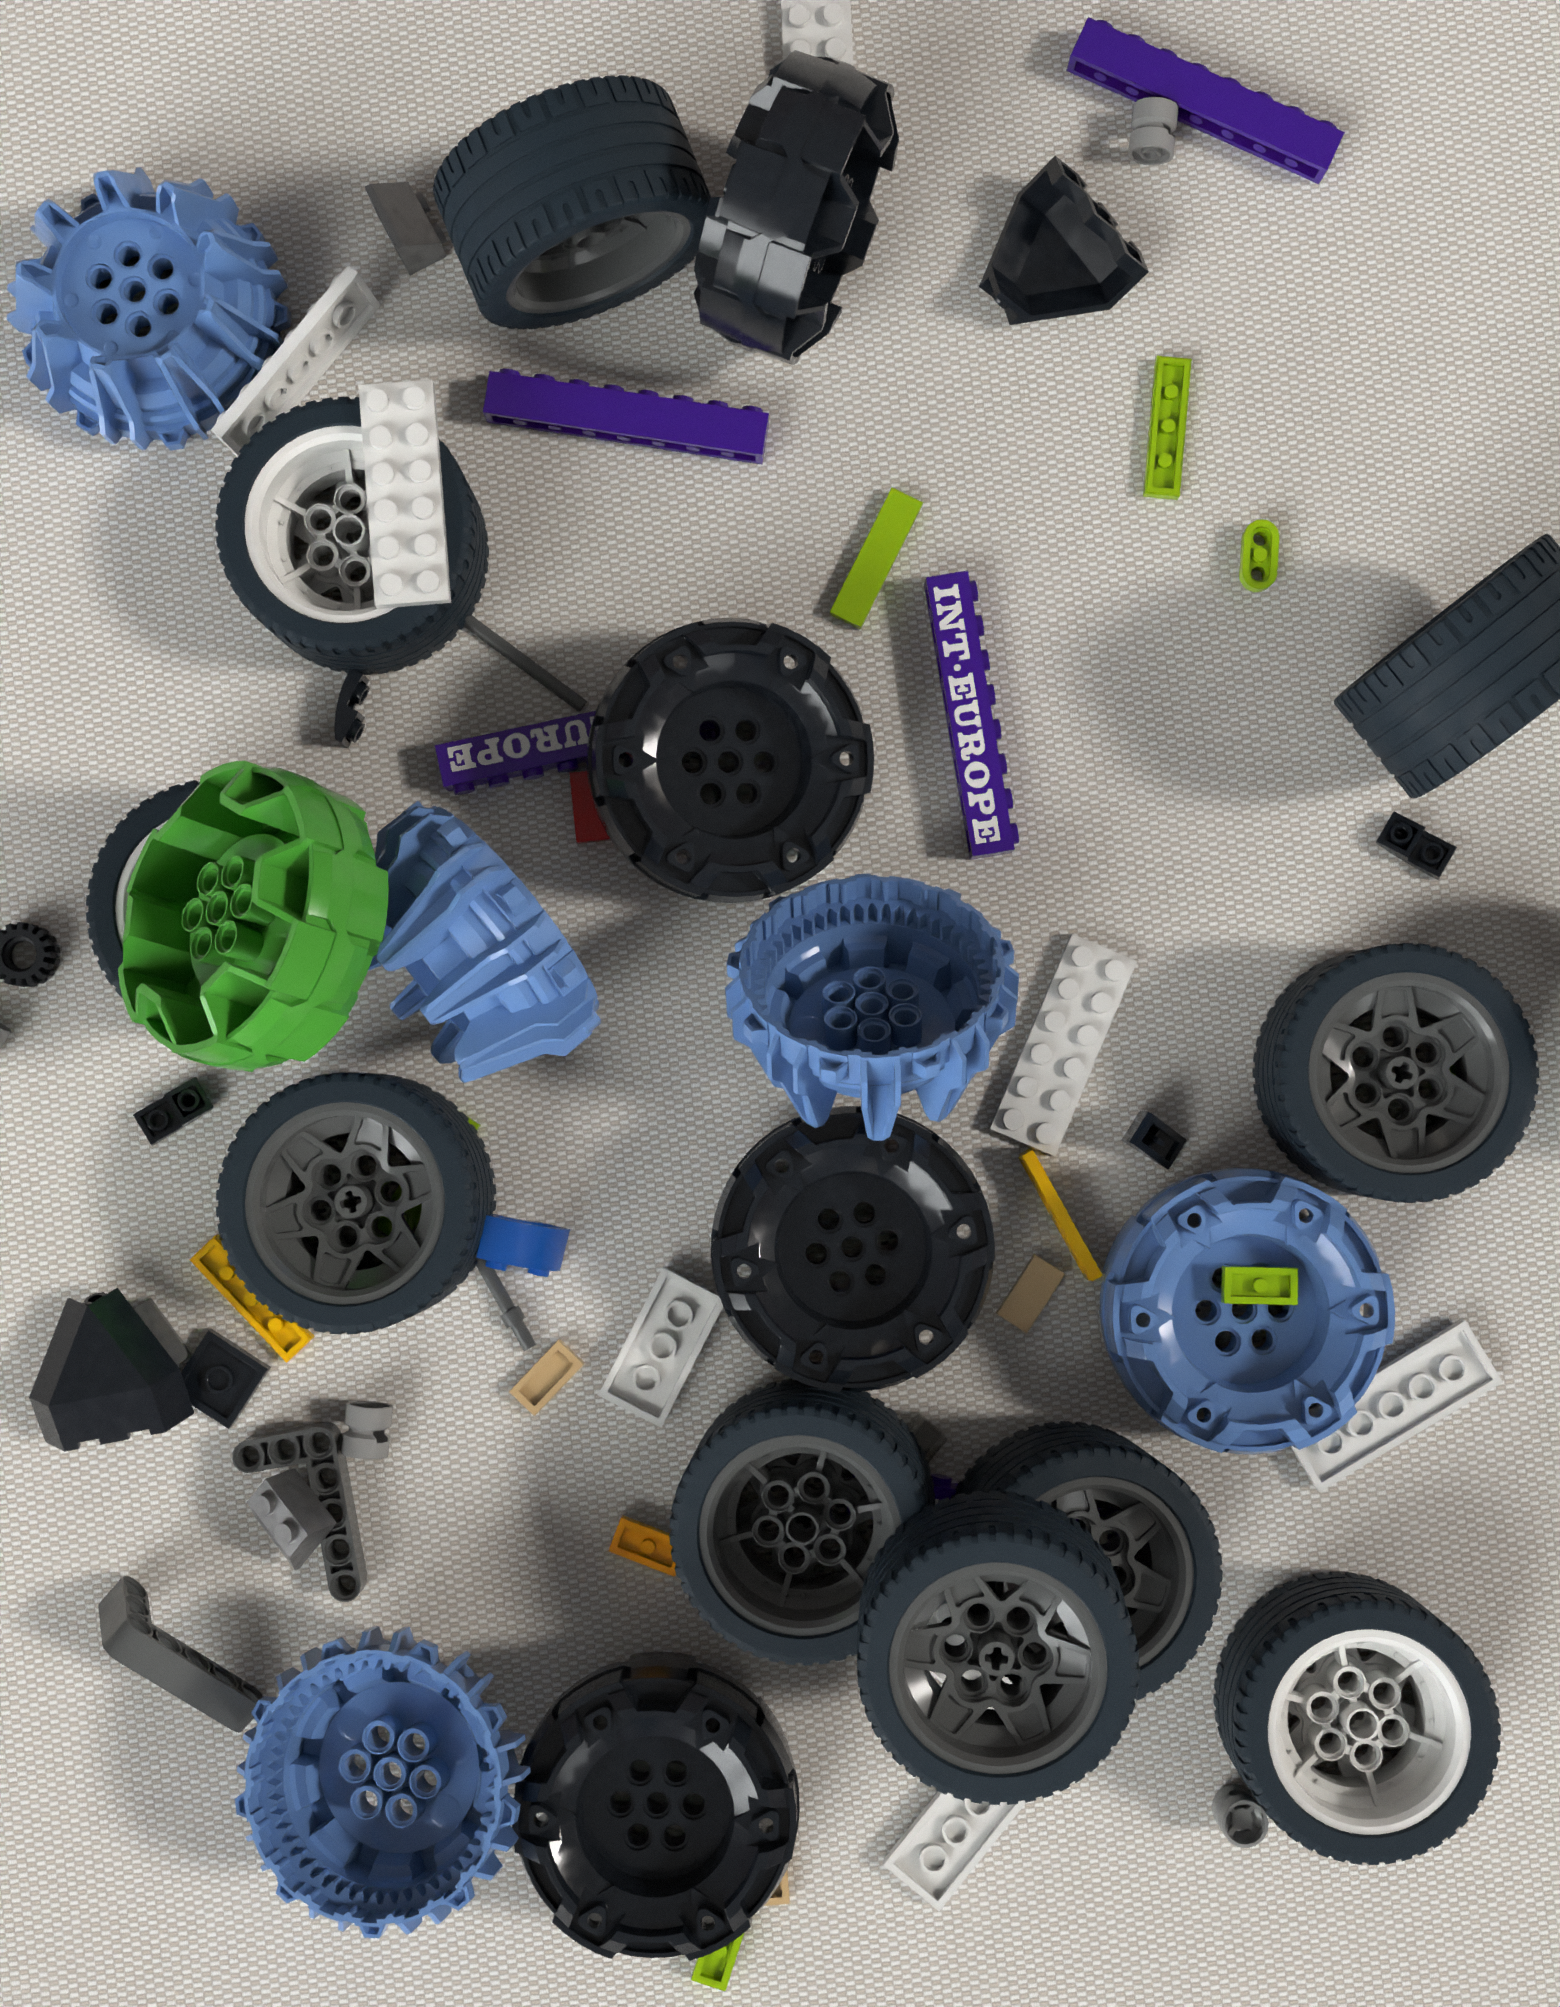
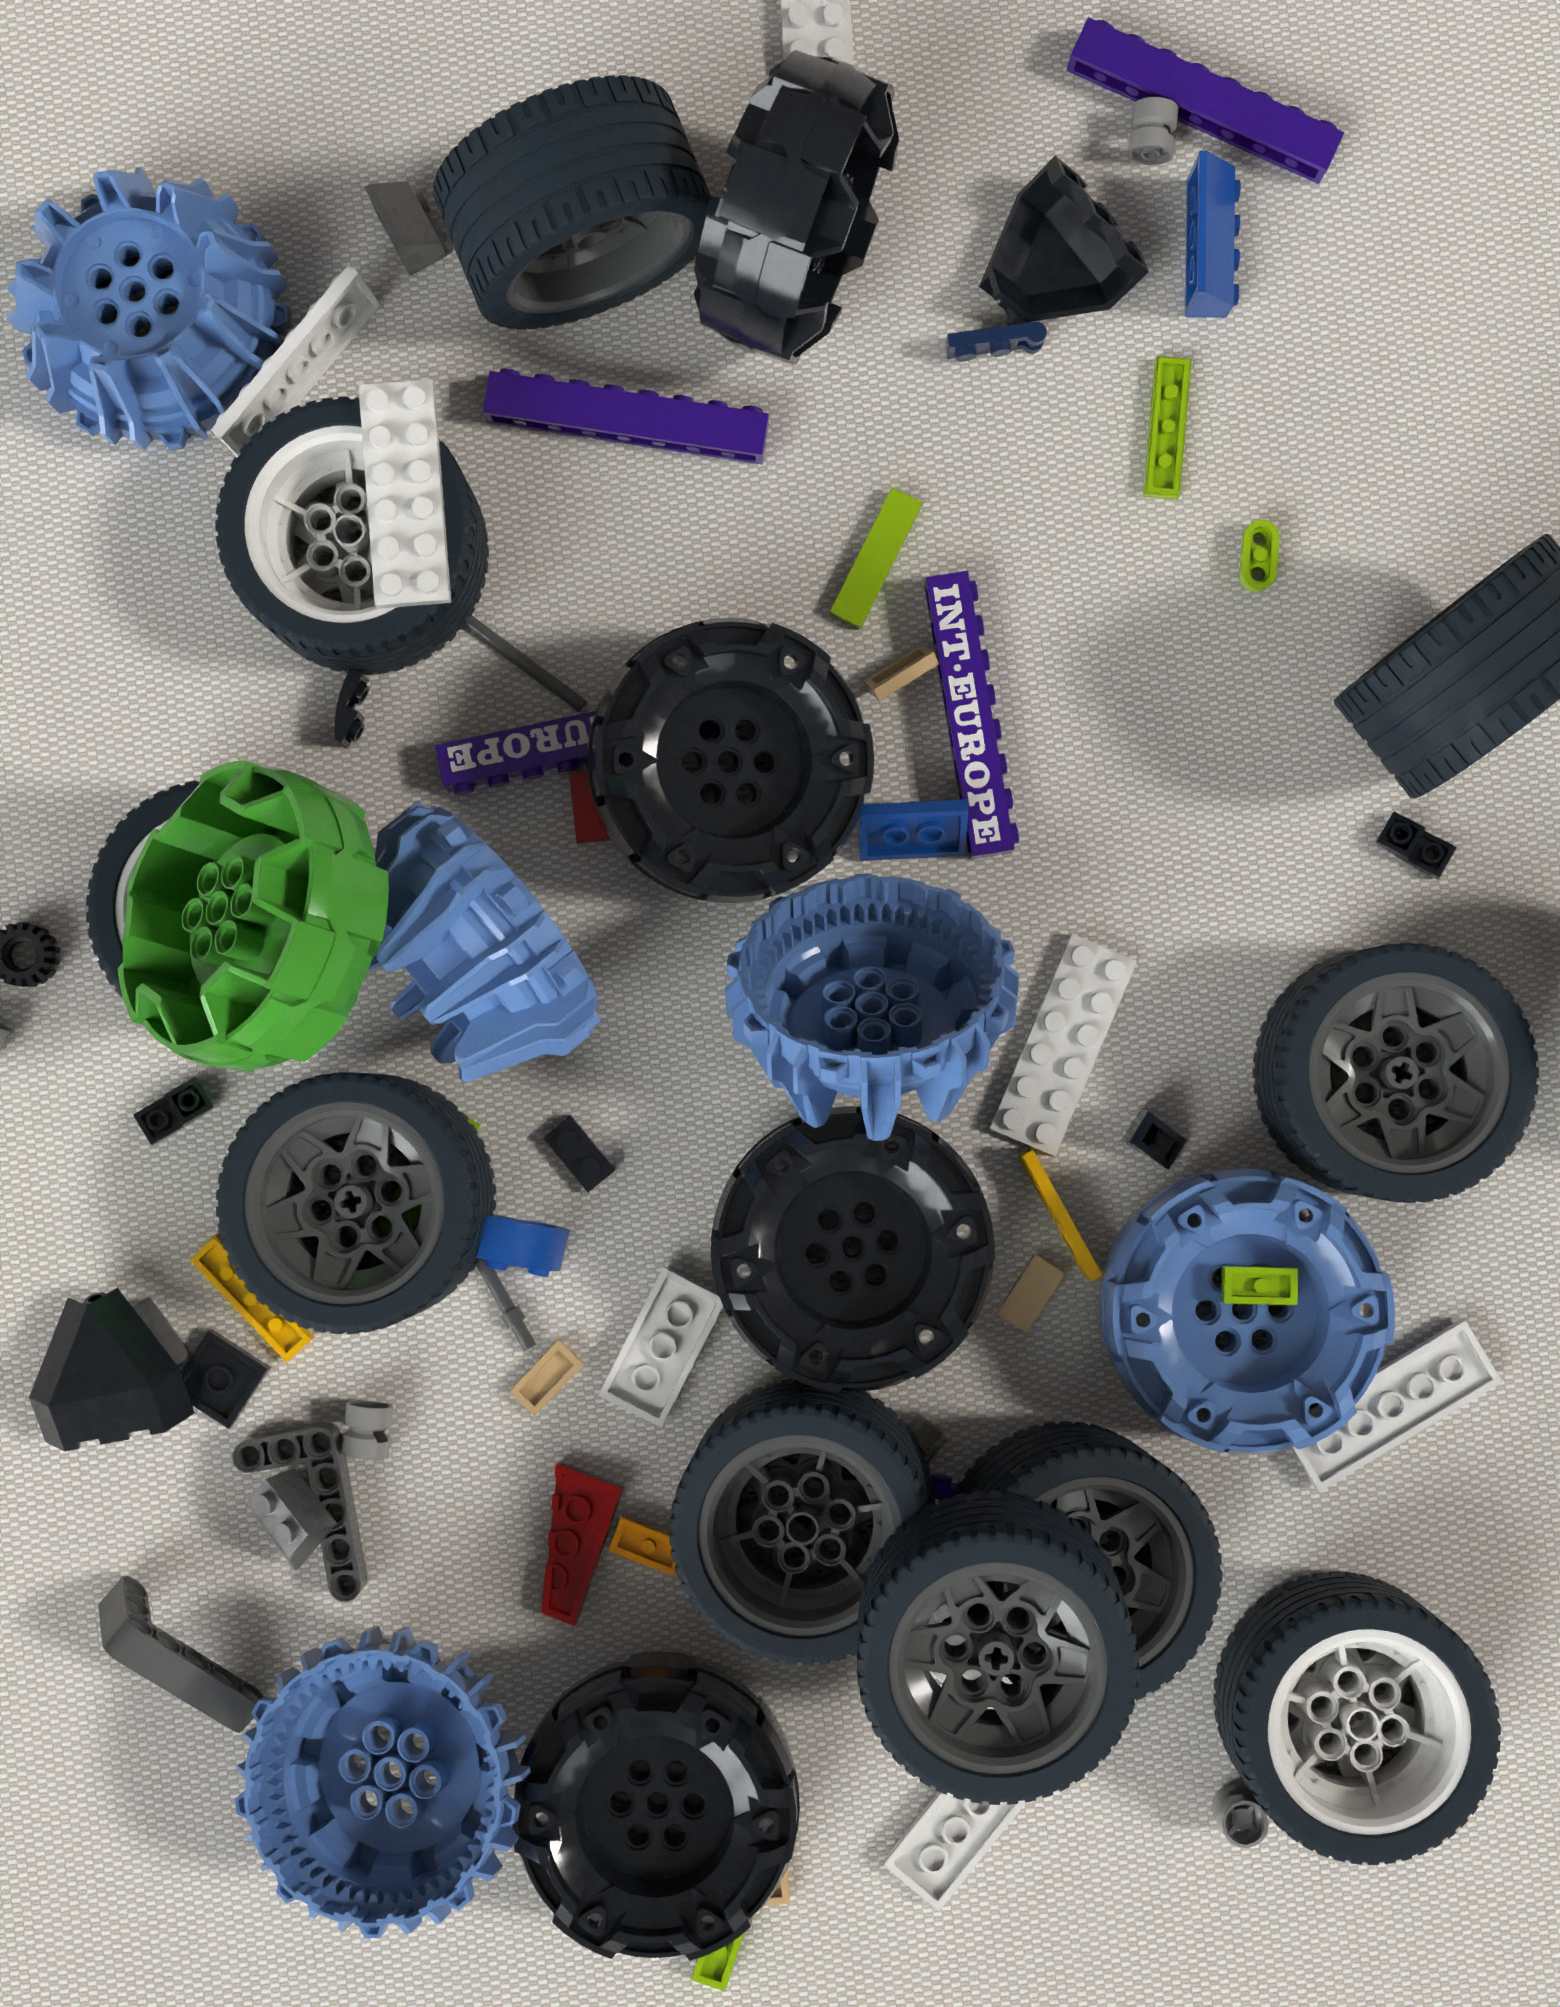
none -> red wing [541,1462,624,1626]
none -> black plate [543,1115,616,1193]
none -> blue plate [859,799,968,861]
none -> tan tile [863,644,940,701]
none -> dark blue plate [945,322,1047,362]
none -> blue slope [1185,151,1241,318]

